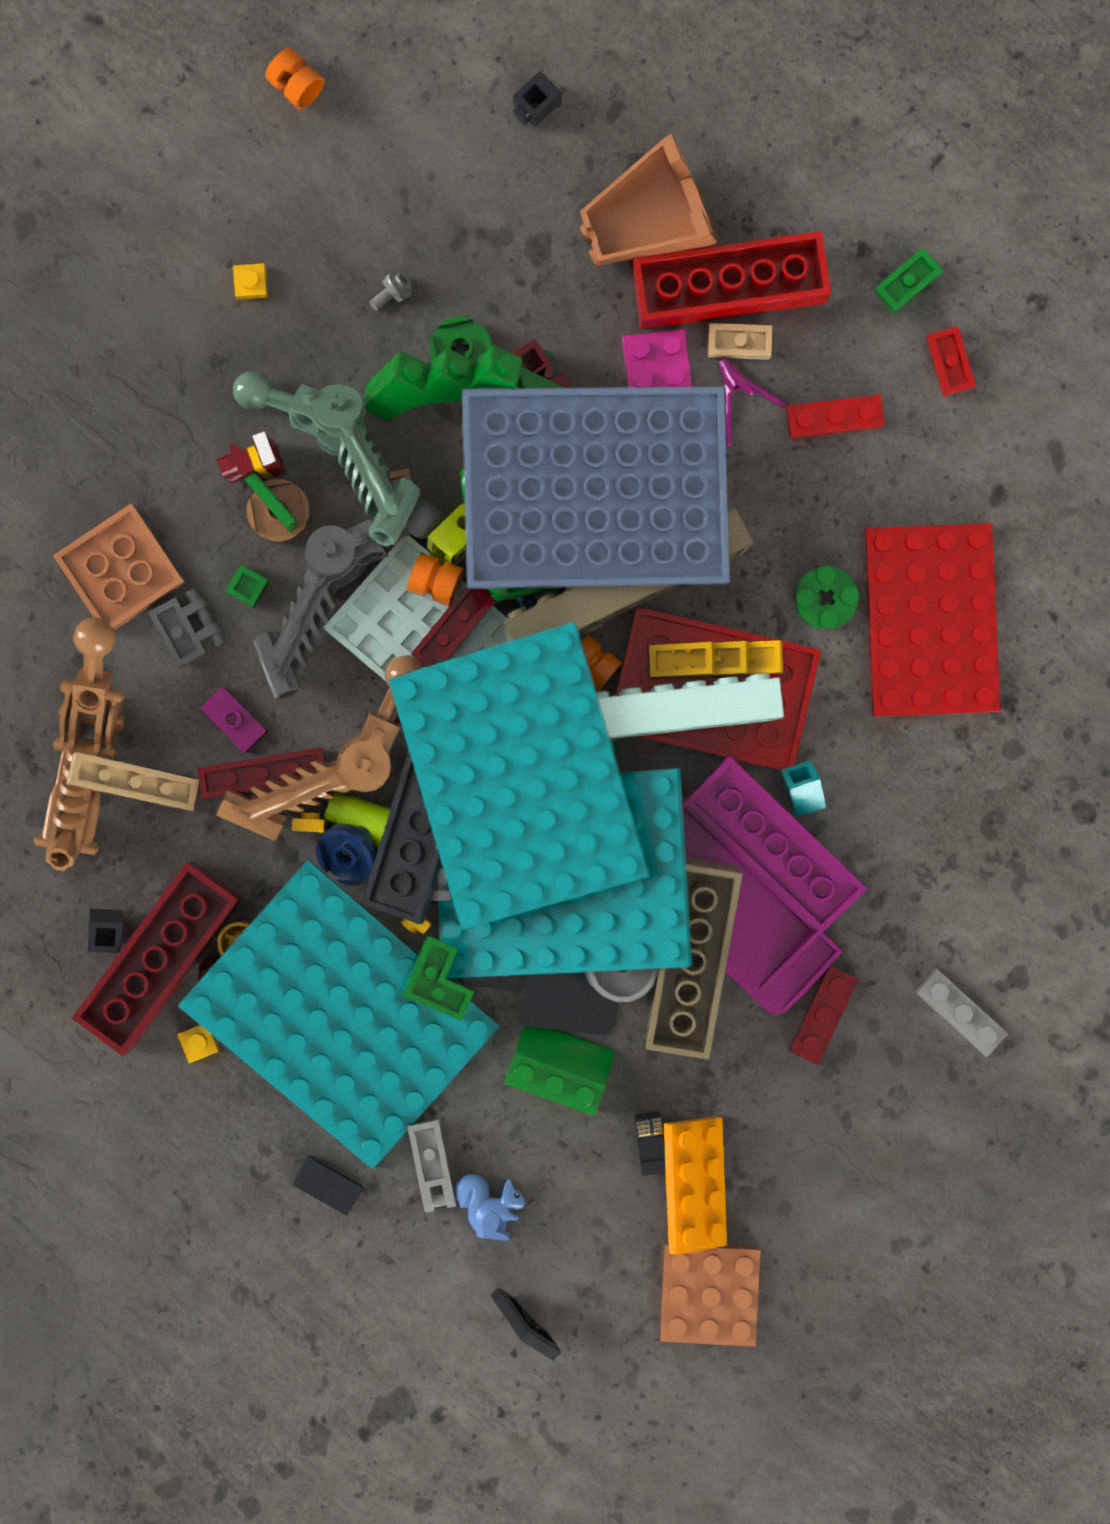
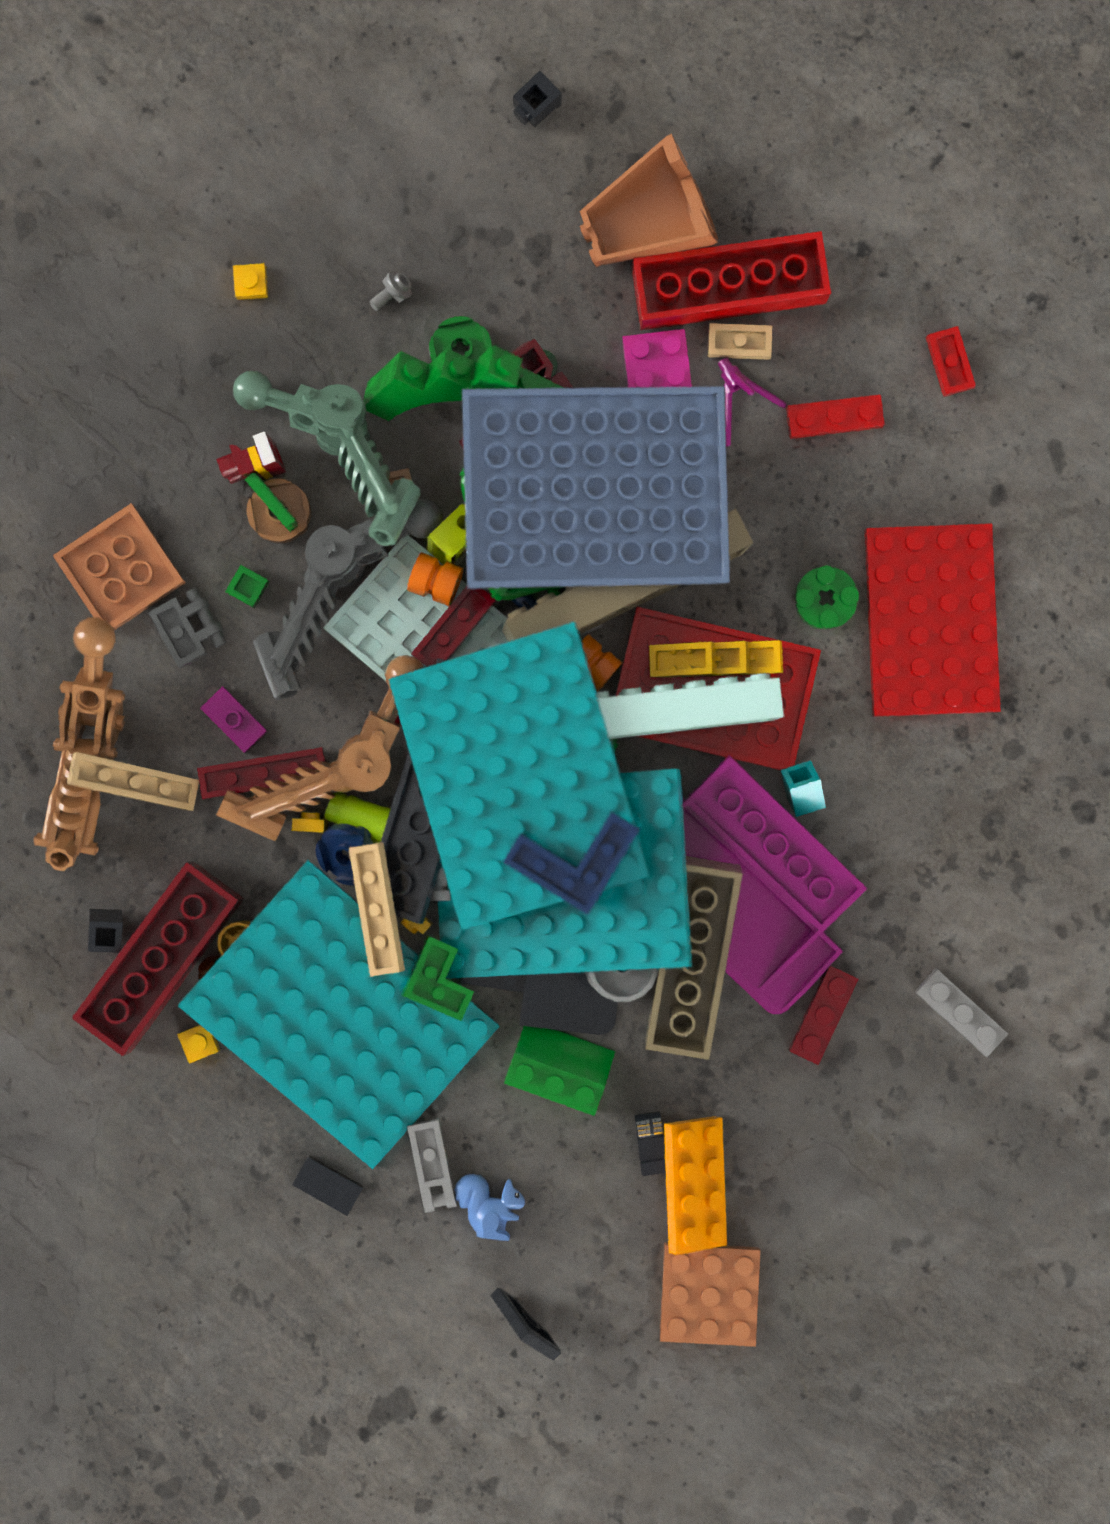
orange wheel [265,47,325,110] -> none
green plate [873,247,943,315] -> none
none -> tan plate [349,842,405,976]
none -> dark blue plate [503,811,641,915]

